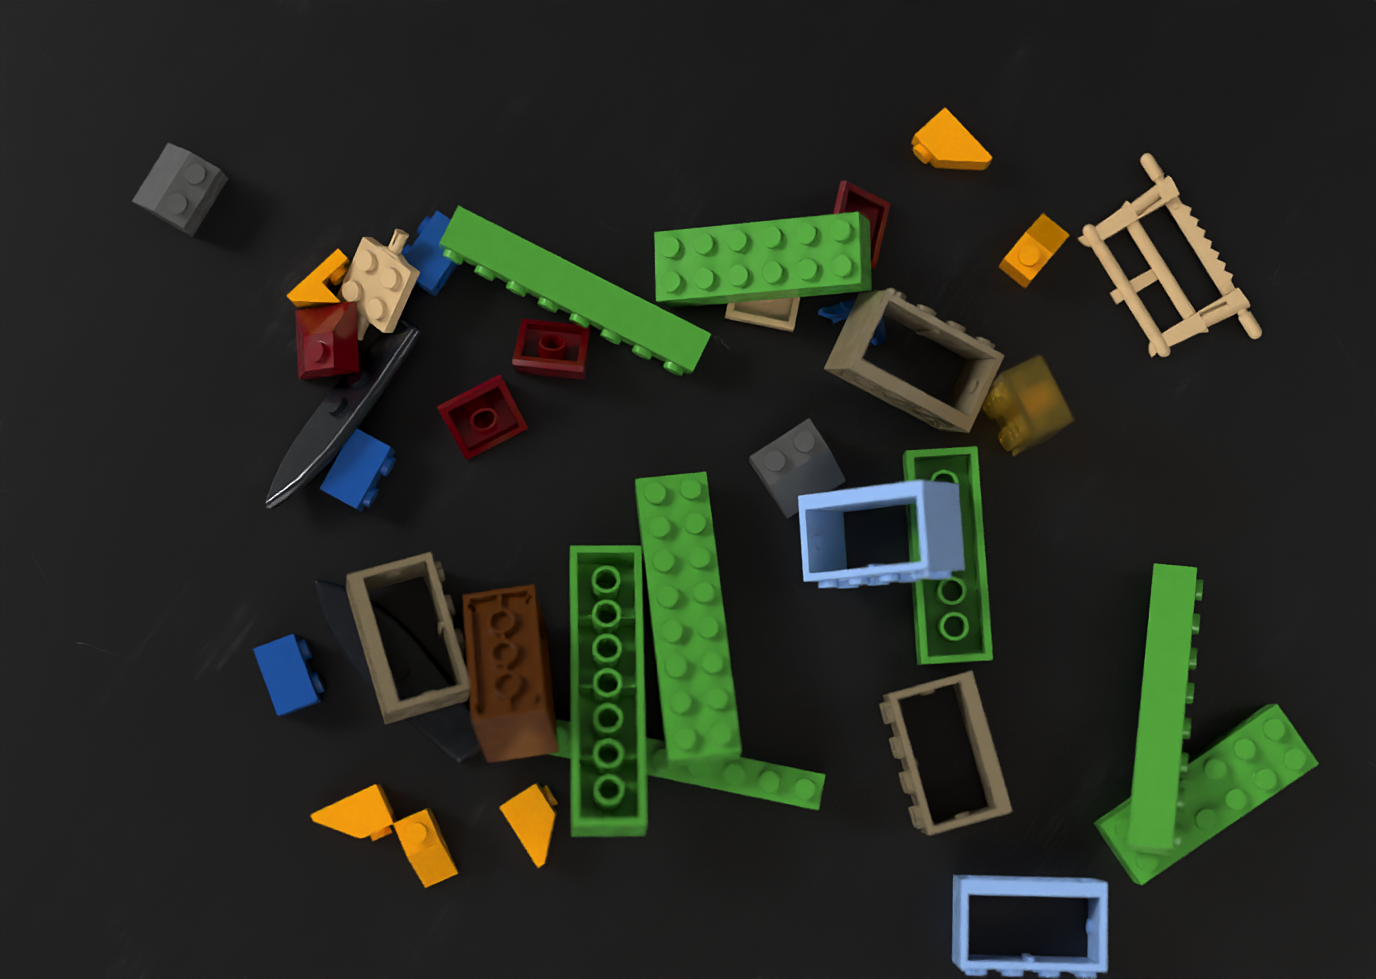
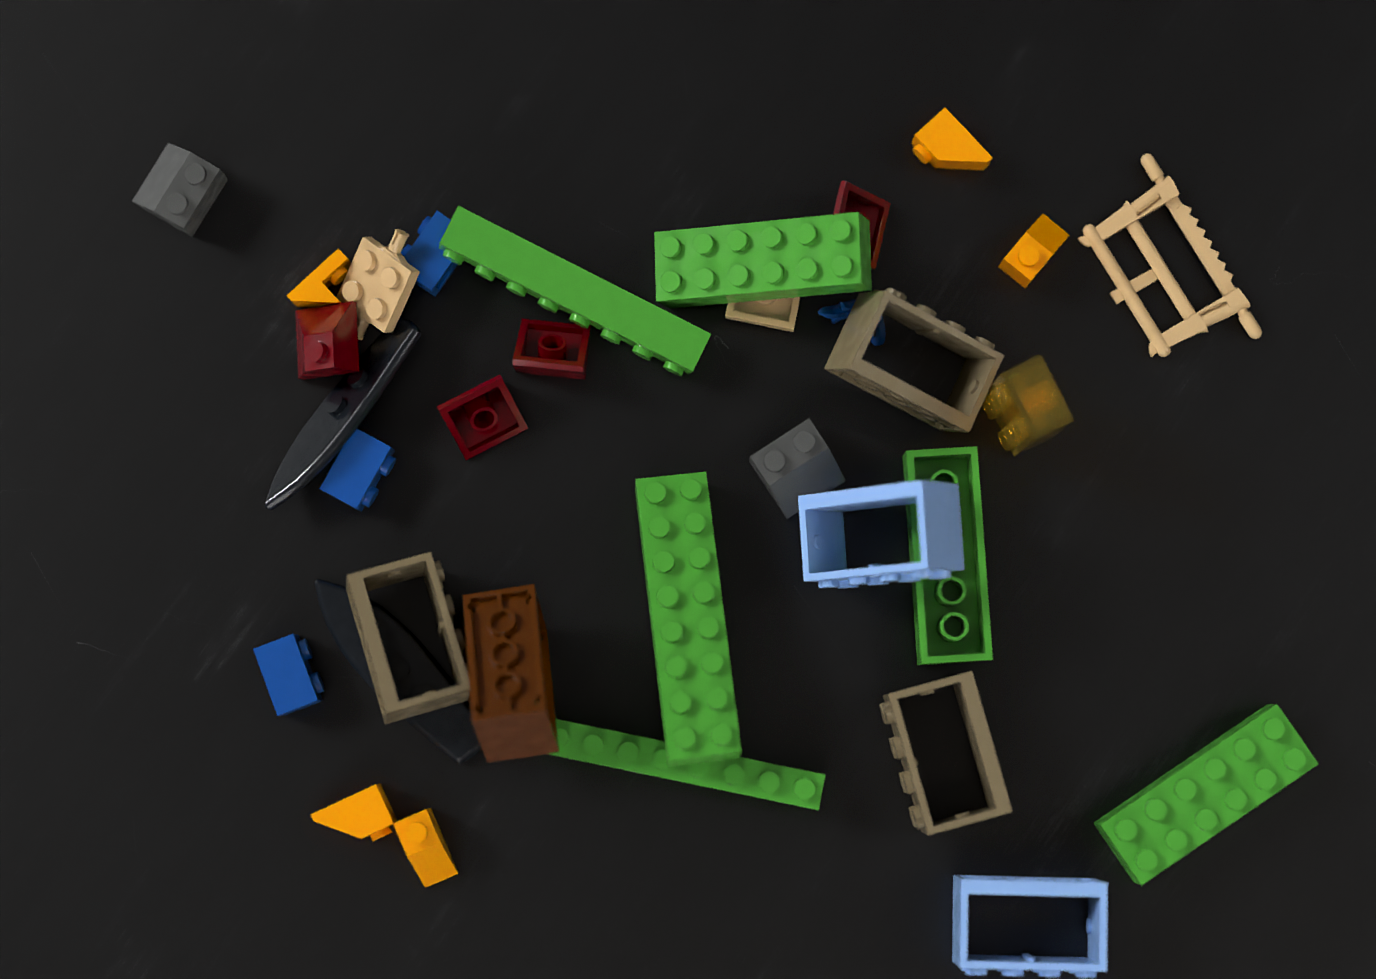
light orange slope [500,783,558,868] -> none
bright green brick [569,546,647,837] -> none
bright green brick [1127,563,1203,856] -> none

